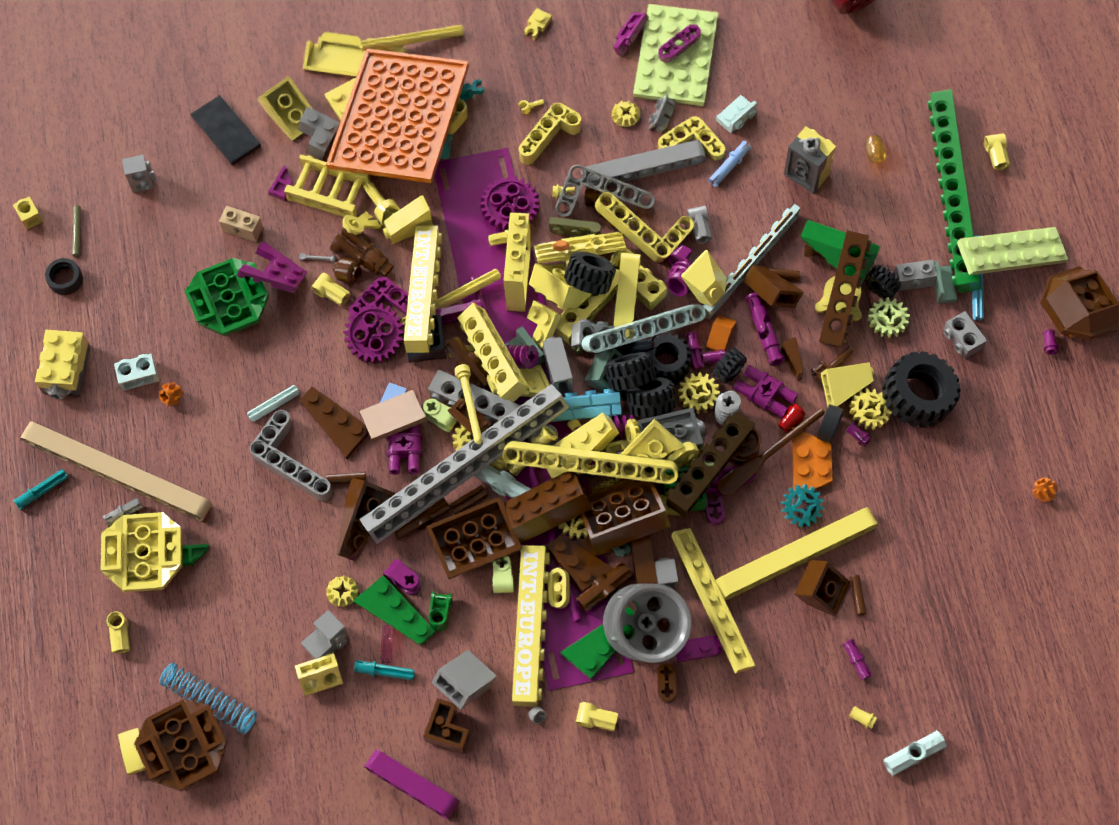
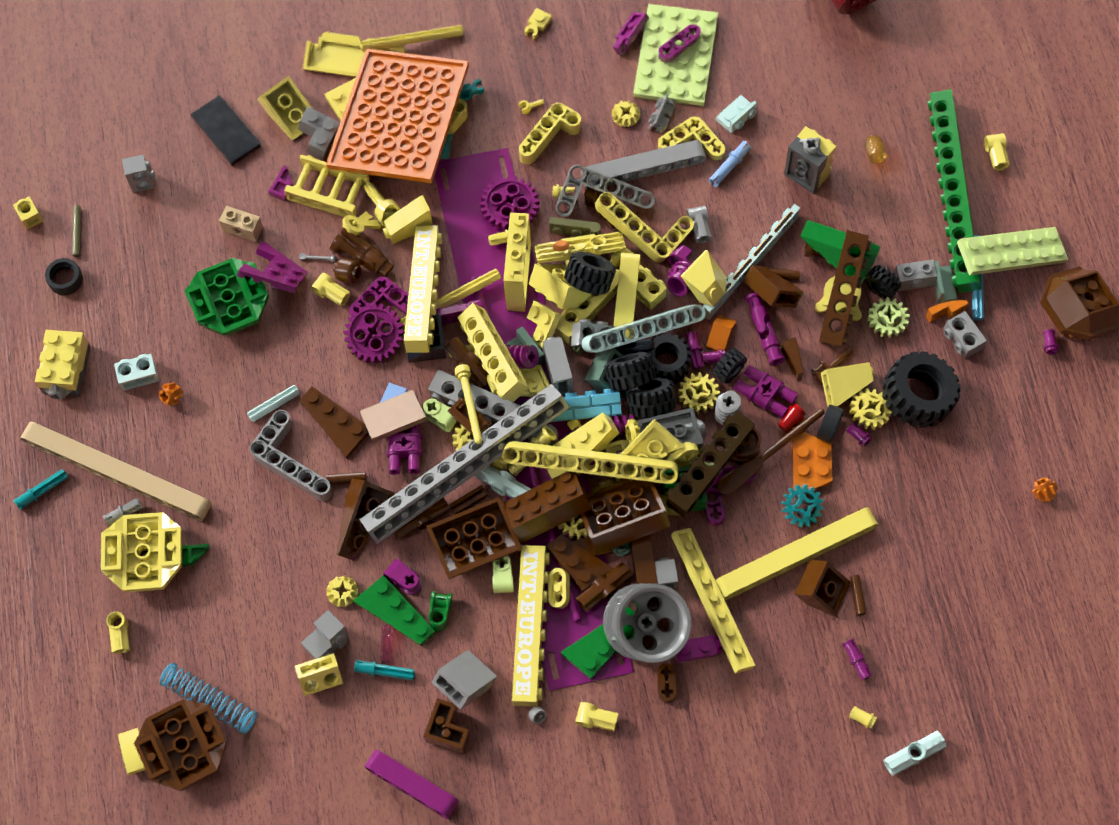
none -> orange slope [926,300,968,323]

